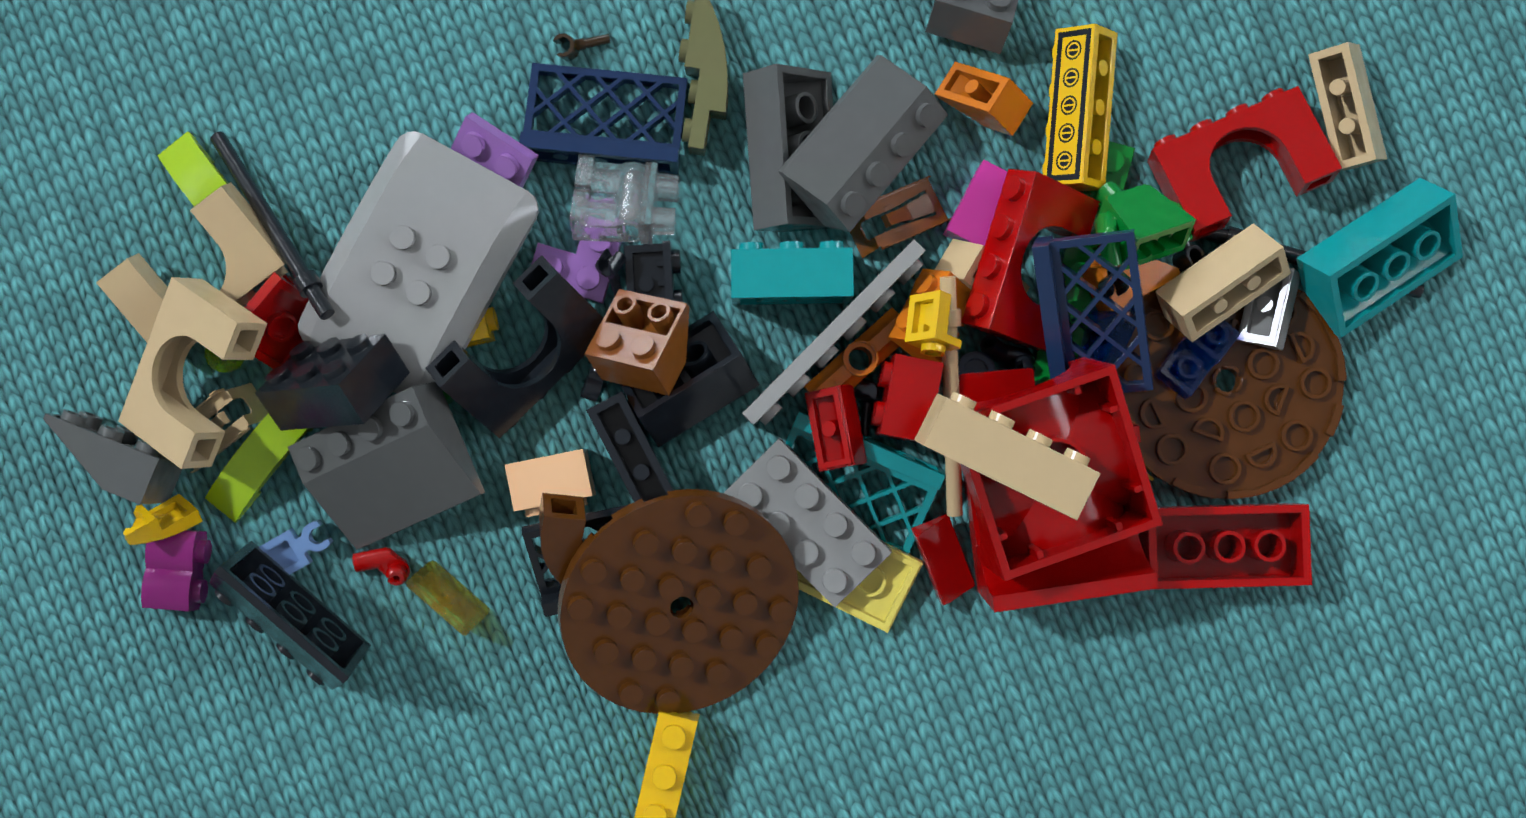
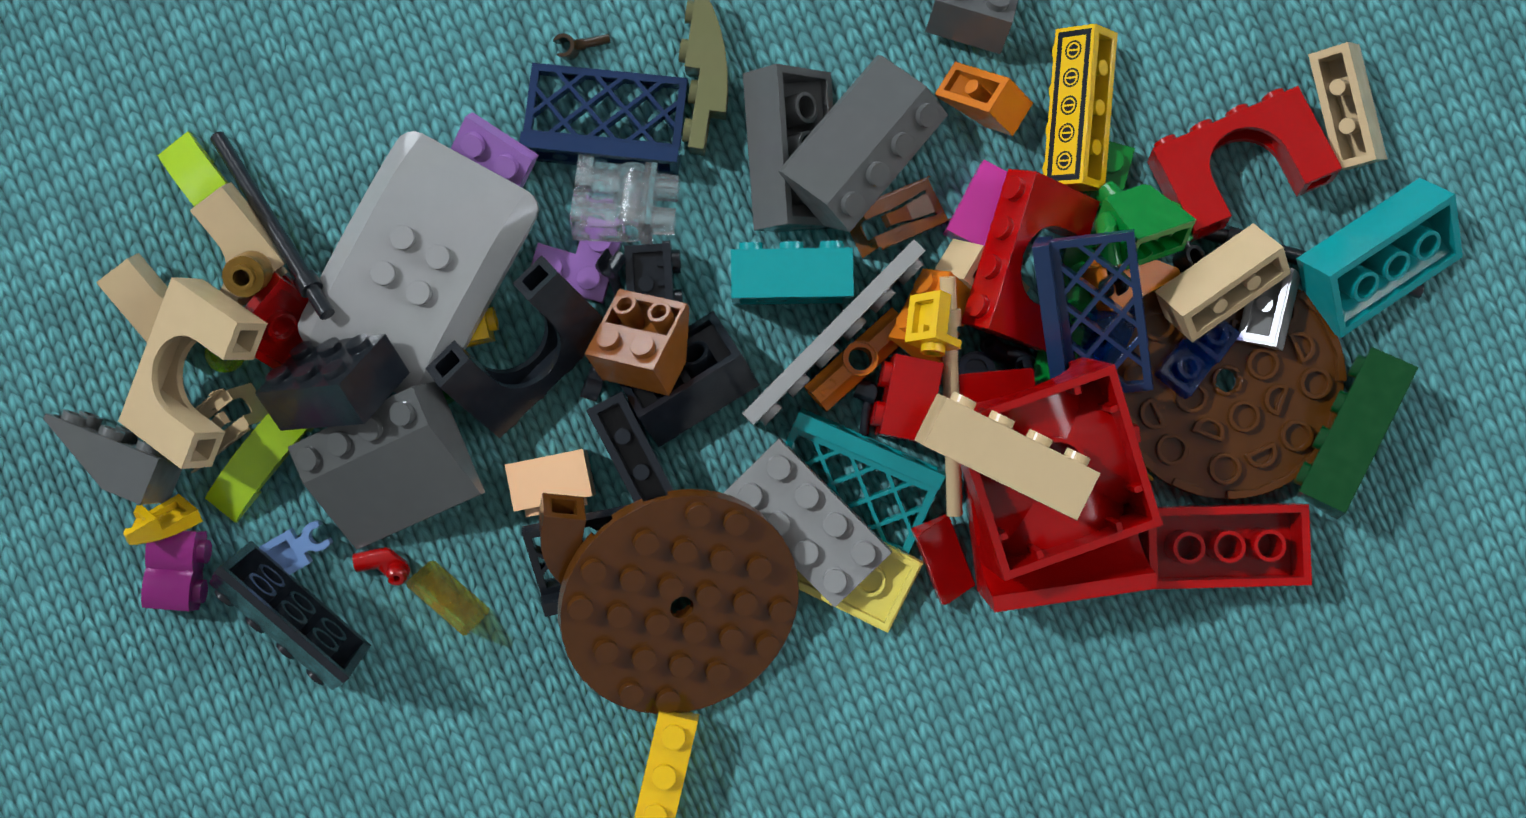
red slope [805,385,867,472] -> none
none -> pearl gold brick [222,251,273,297]
none -> dark green slope [1294,347,1419,519]

